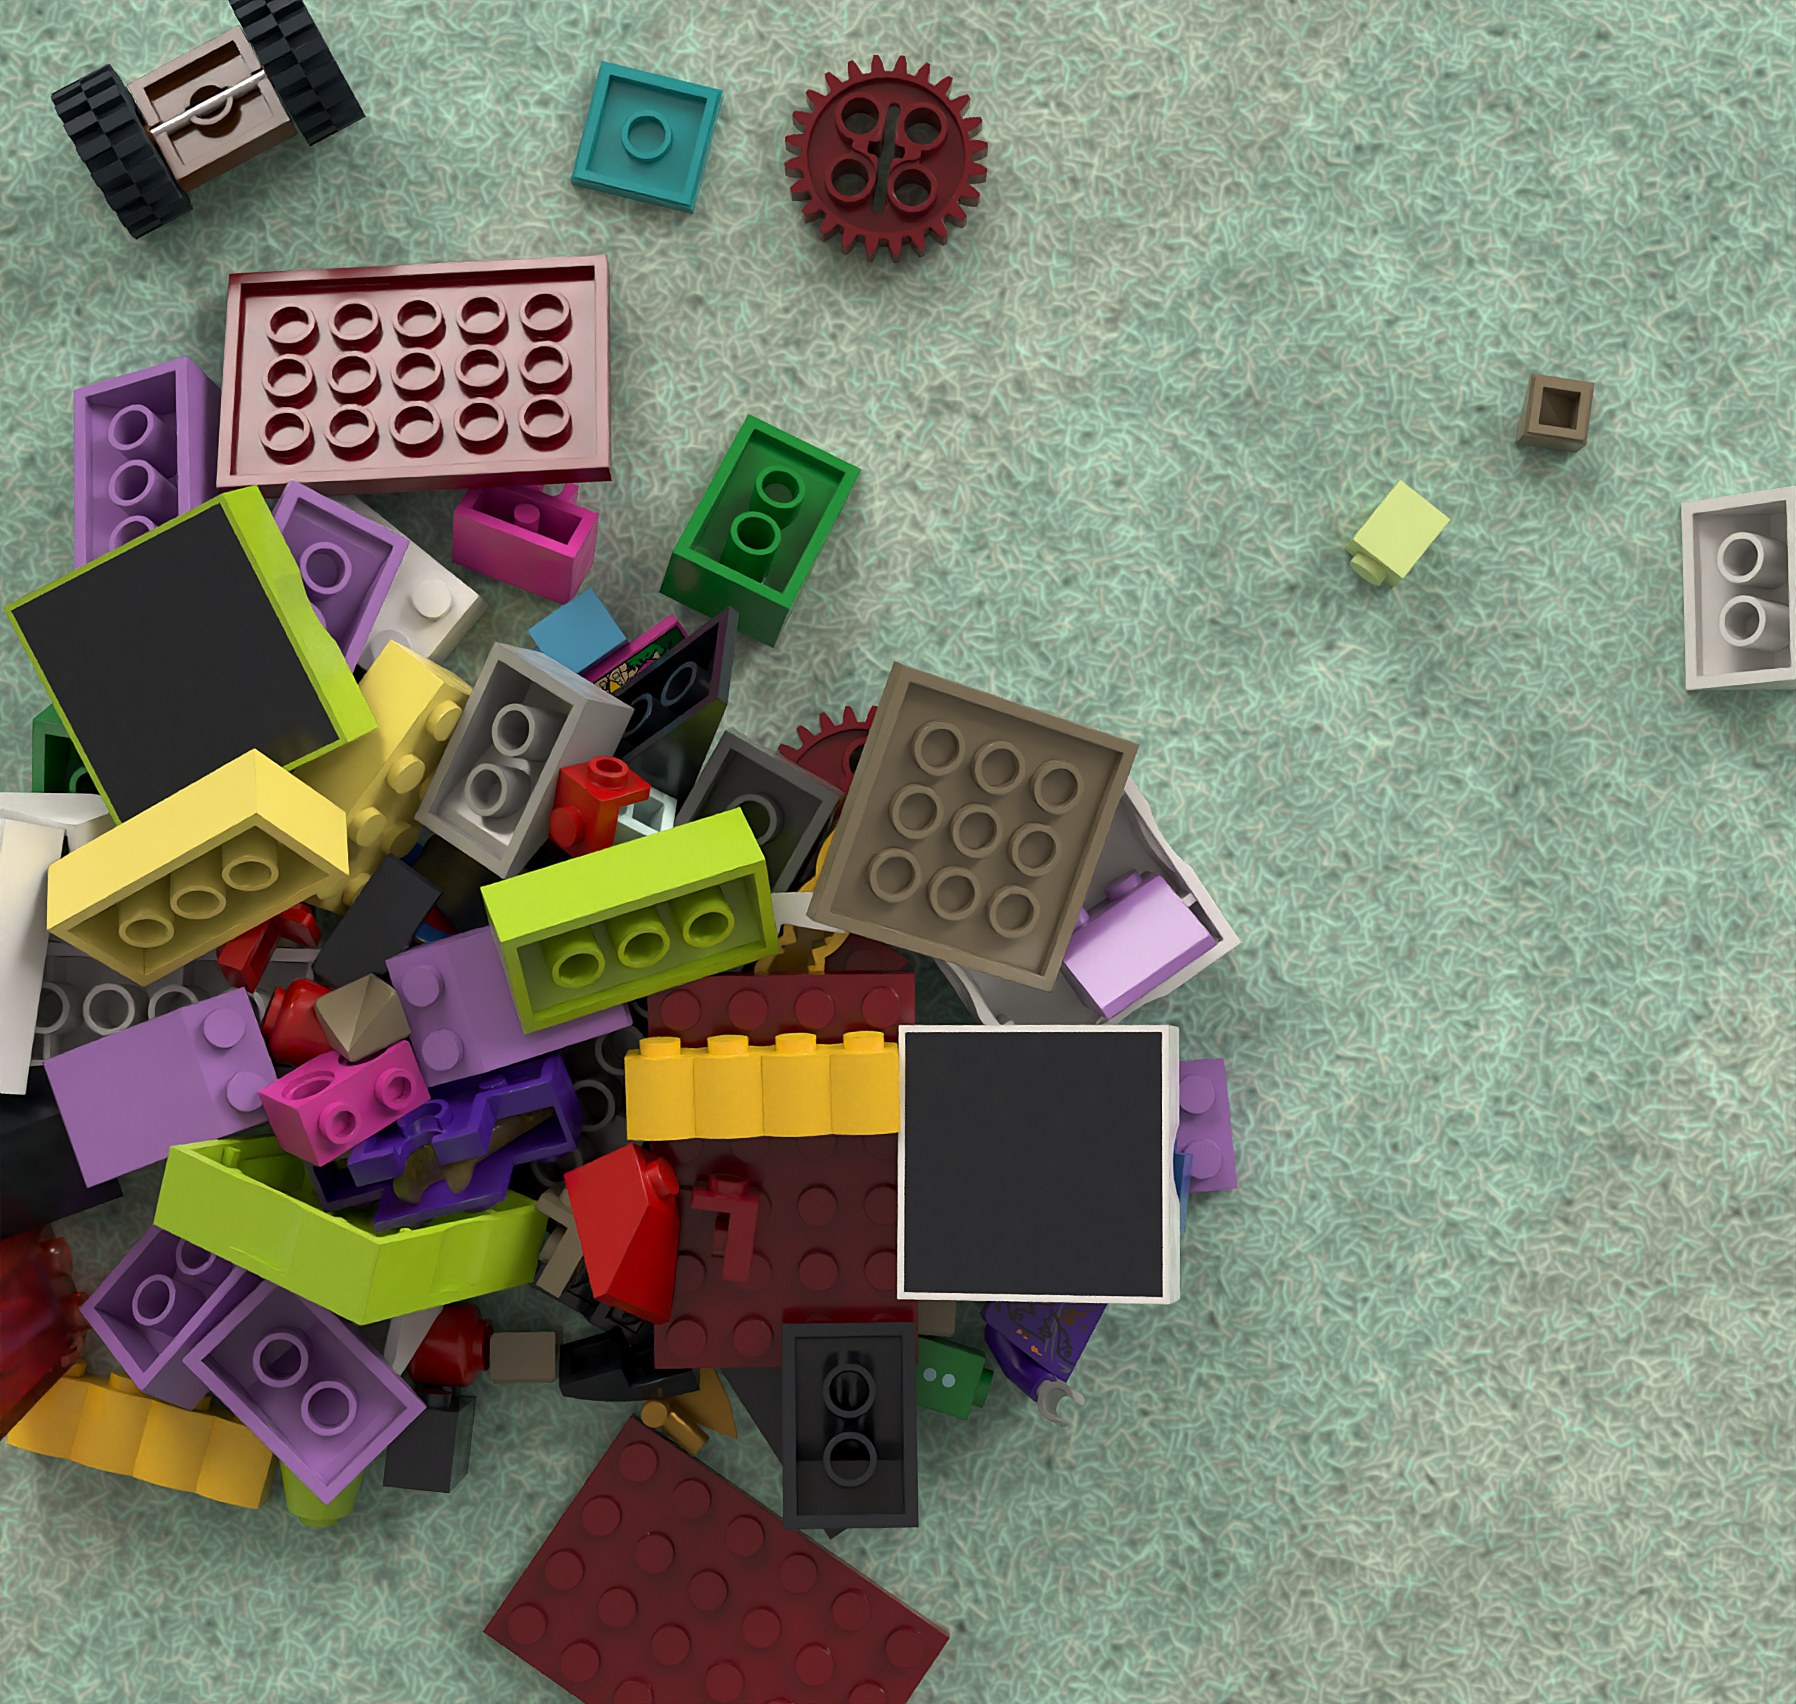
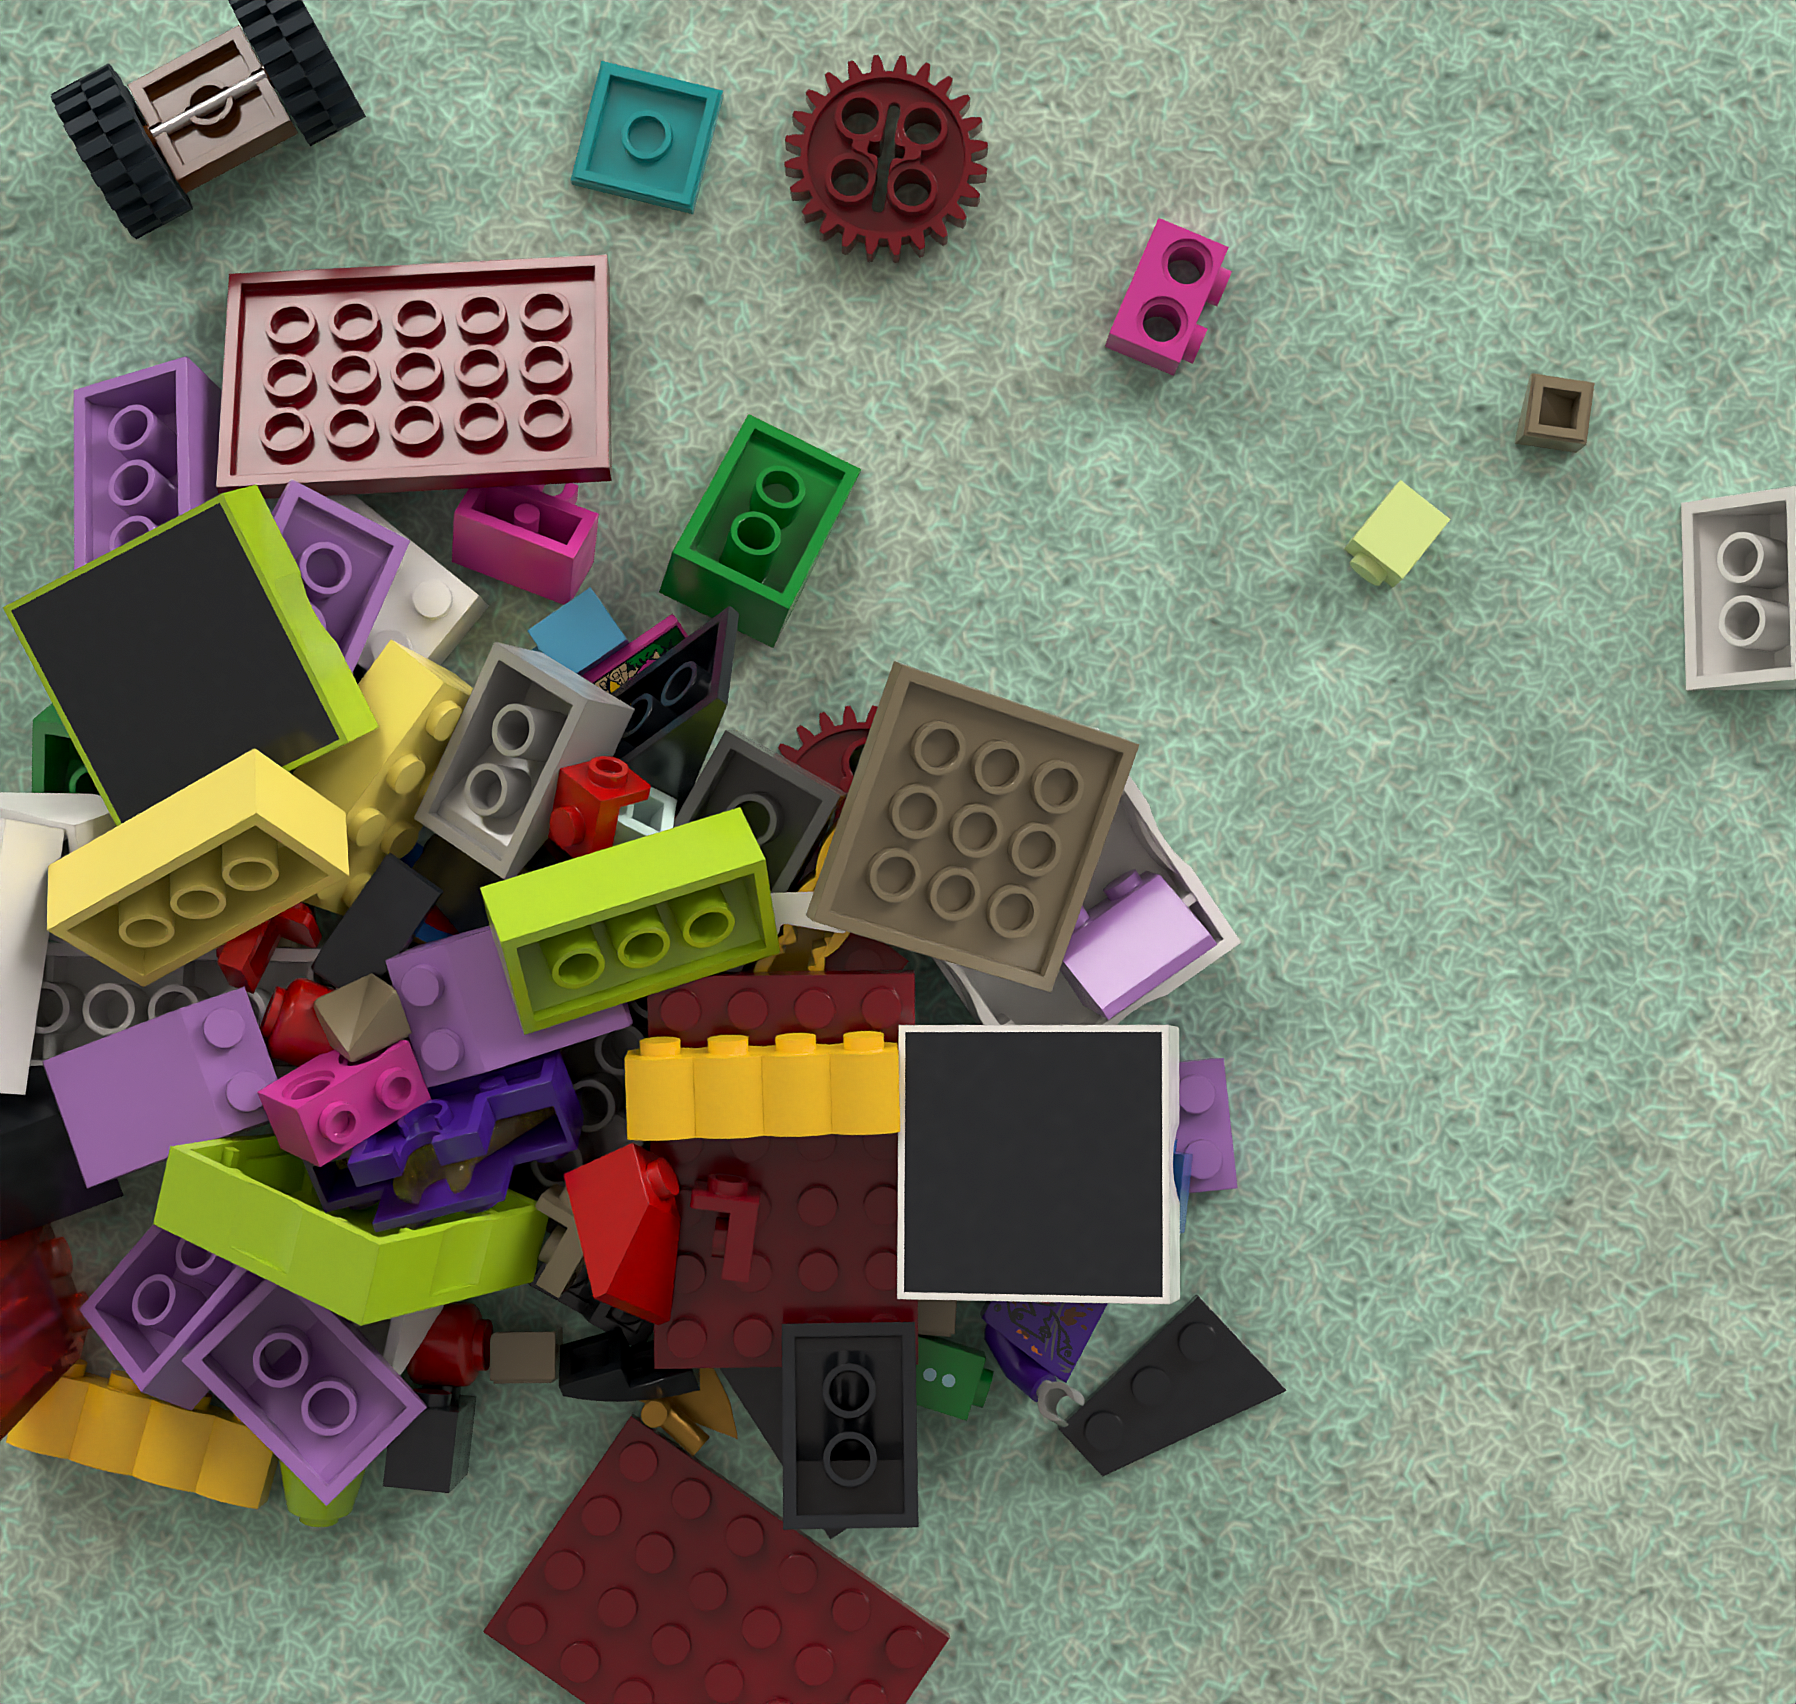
none -> black wing [1057,1294,1287,1477]
none -> dark pink brick [1105,218,1232,376]

